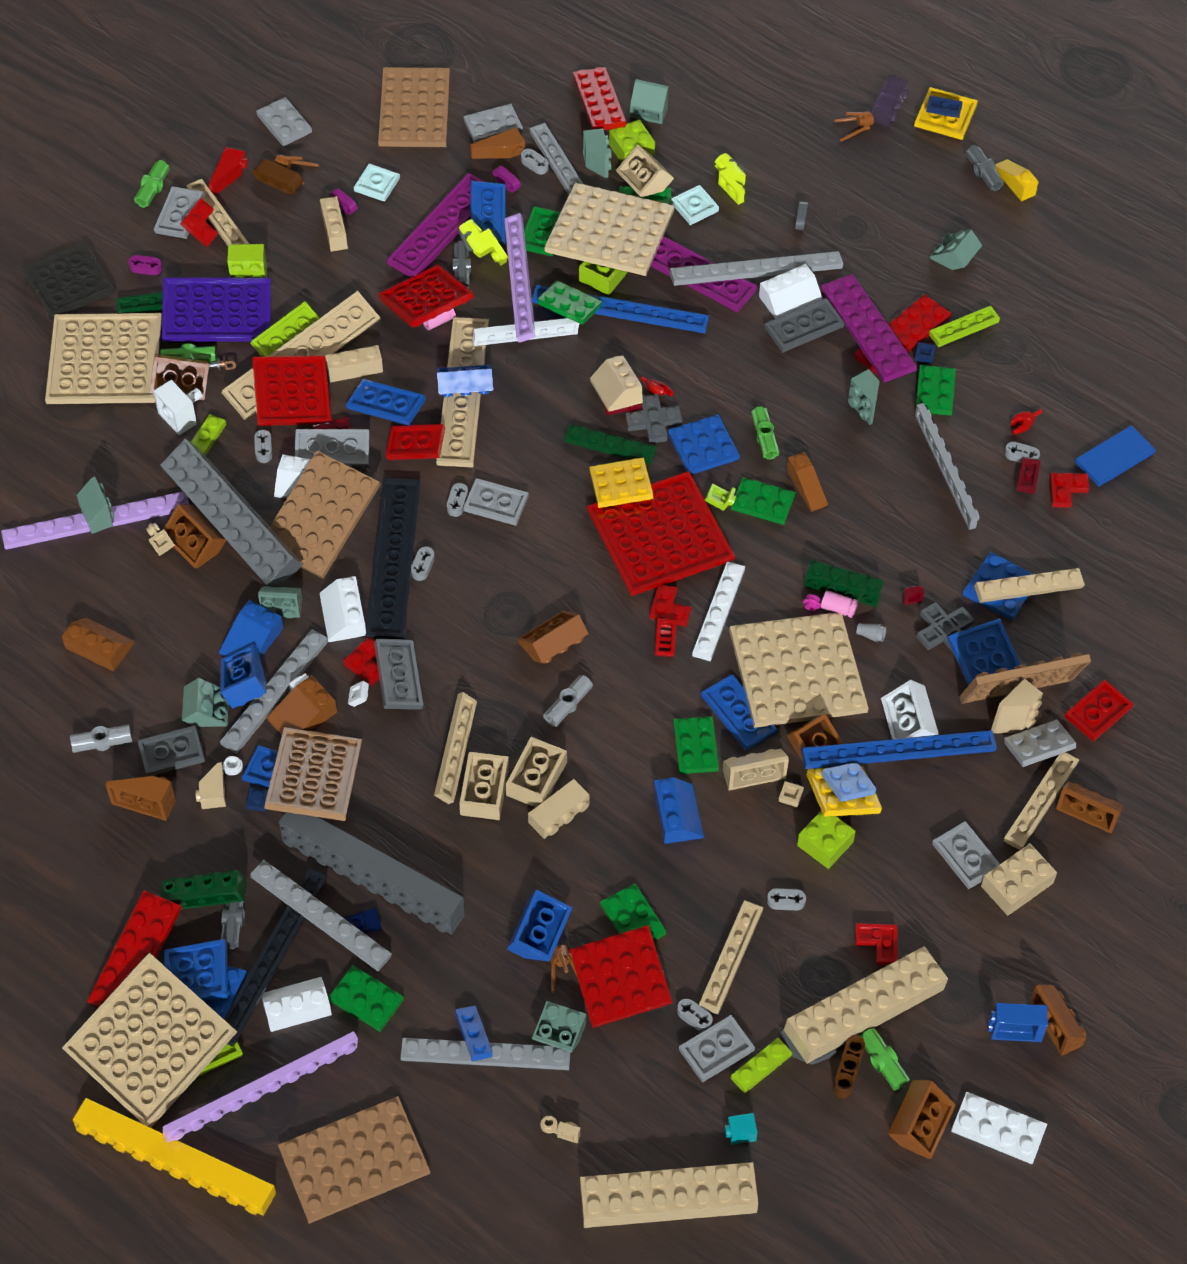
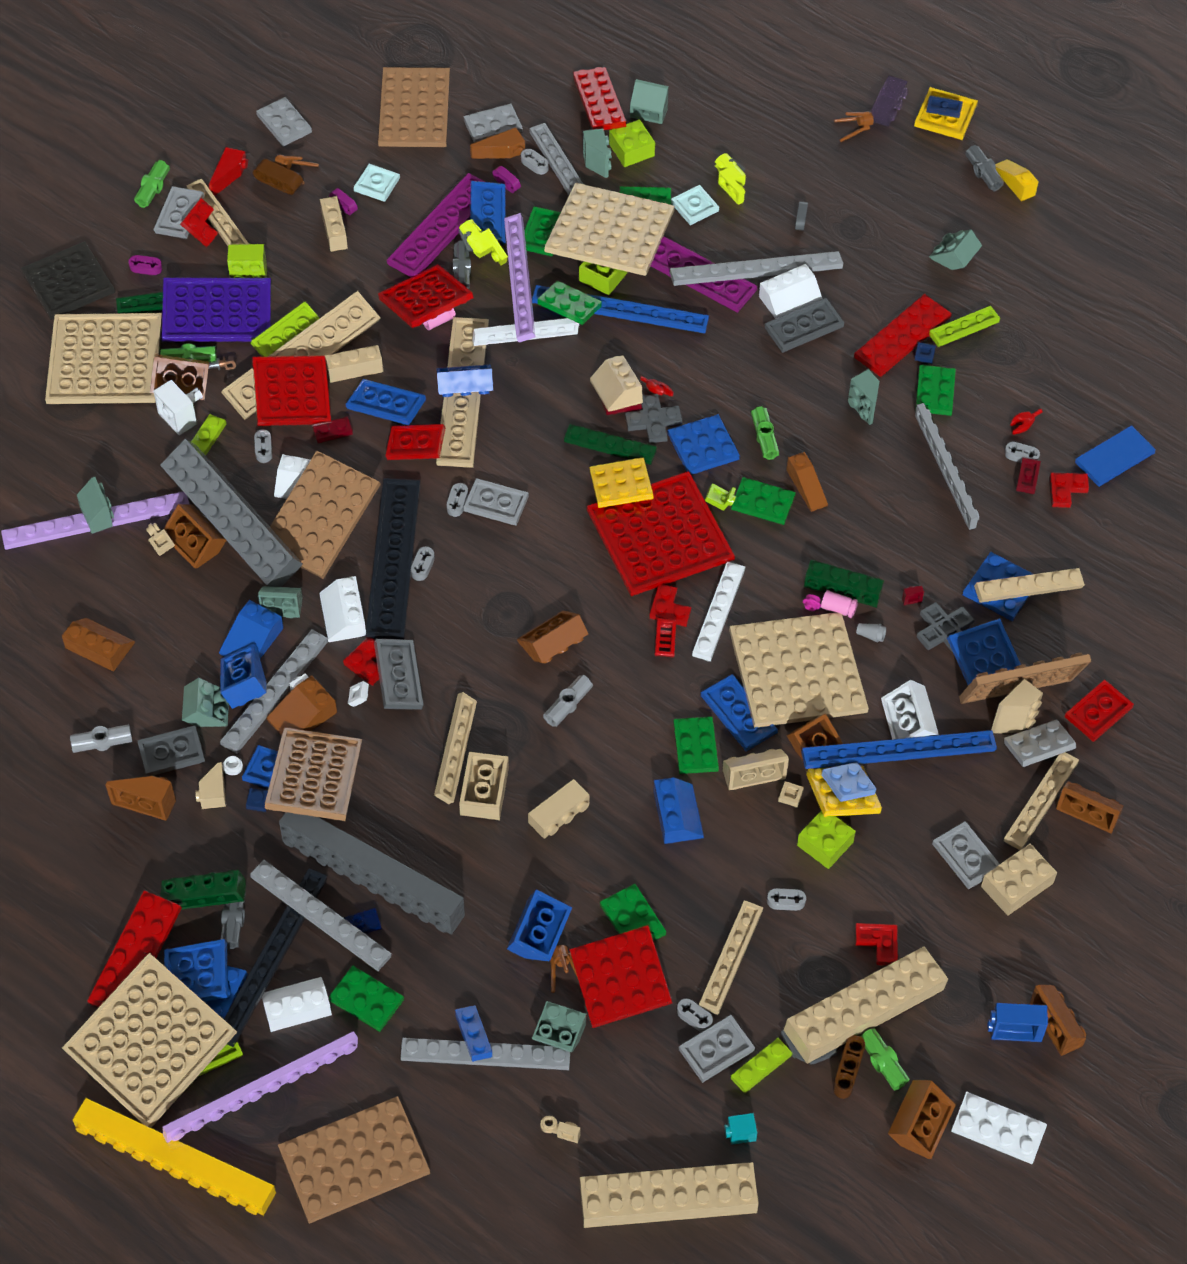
light grey plate [295,429,370,466] -> none
tan brick [506,737,567,807] -> none
tan slope [616,144,674,197] -> none
magenta plate [821,274,916,383] -> none

